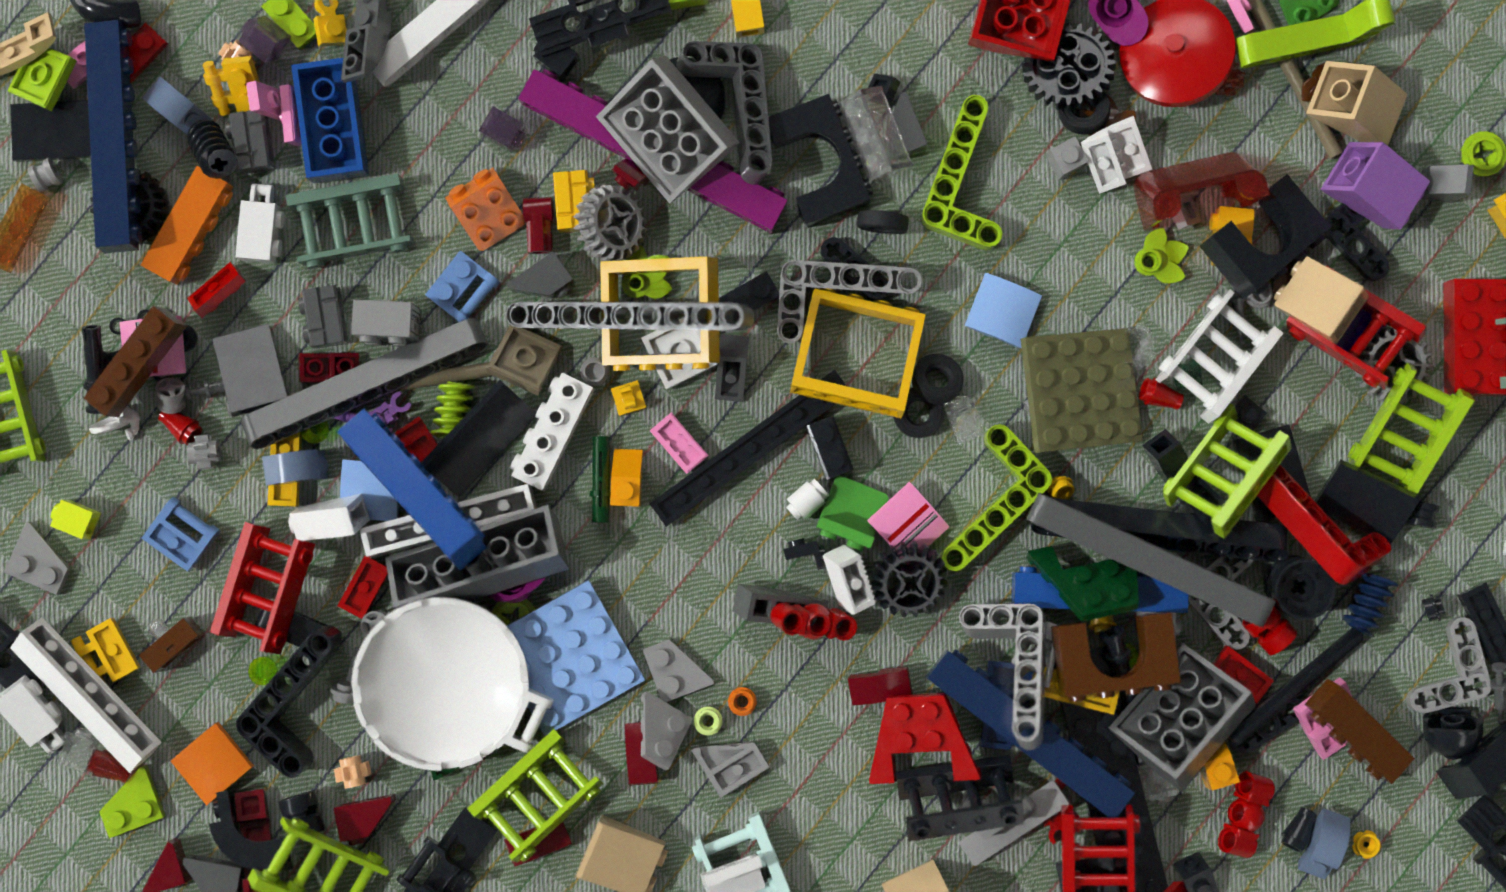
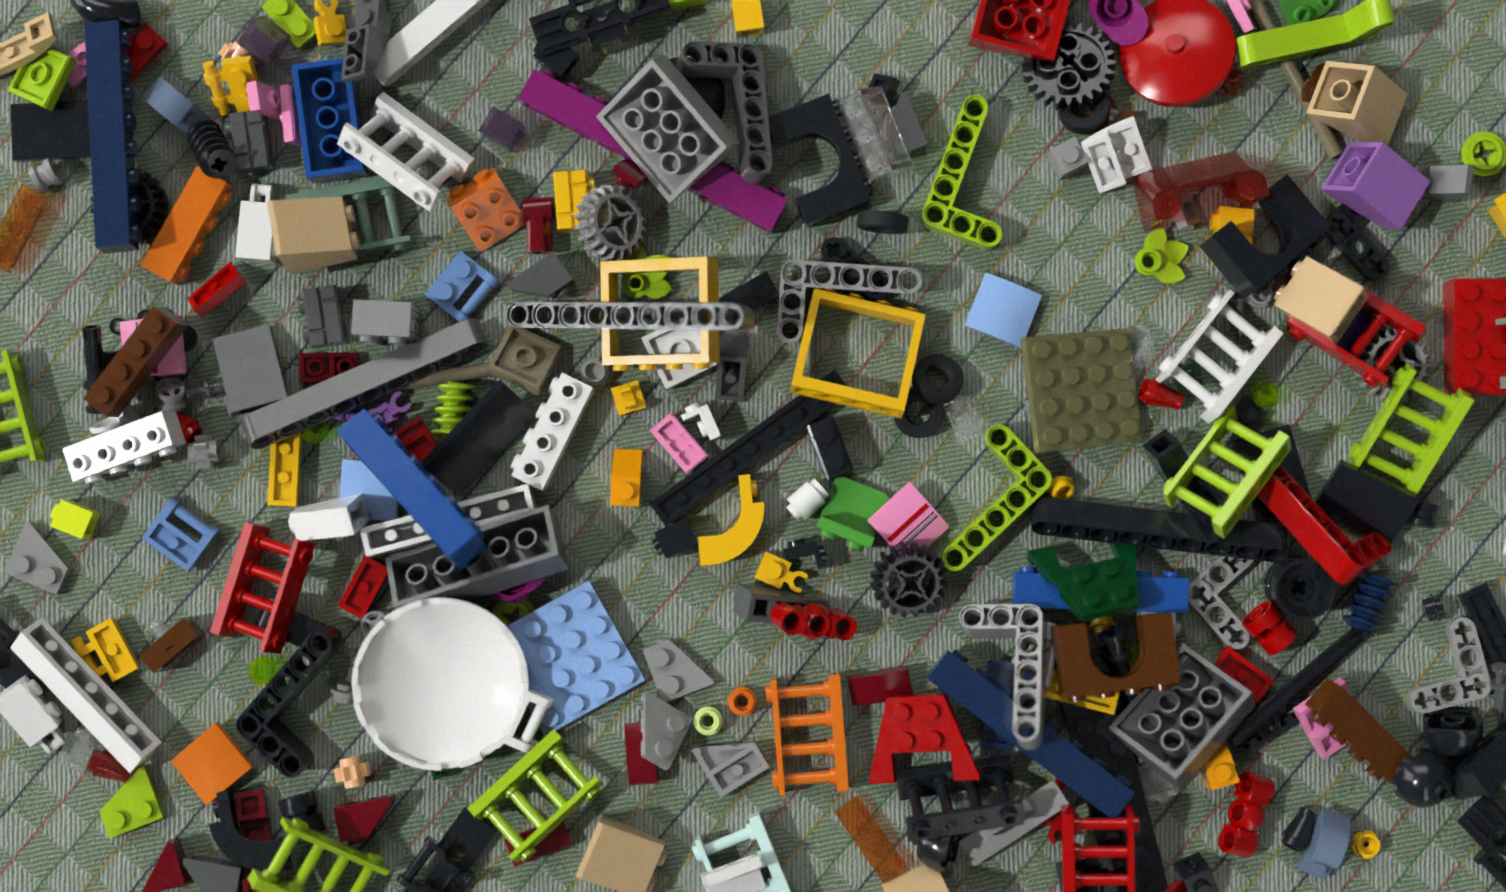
sand blue brick [262,449,328,486] -> none
dark green pin [589,436,611,523] -> none
white brick [823,545,876,615] -> none
dark grey beam [1026,493,1276,628] -> none
none -> white brick [63,411,186,484]
none -> tan slope [266,196,361,274]
none -> white fence [337,92,475,212]
none -> black brick [652,518,698,558]
none -> white bracket [681,402,722,441]
none -> yellow arch [698,474,764,566]
none -> yellow plate [754,552,808,593]
none -> orange fence [765,673,849,796]
none -> clear orange plate [834,795,907,883]
none -> black cylinder [912,834,961,874]
none -> clear neon green plate [1250,381,1279,407]
none -> black cylinder [1393,748,1453,808]

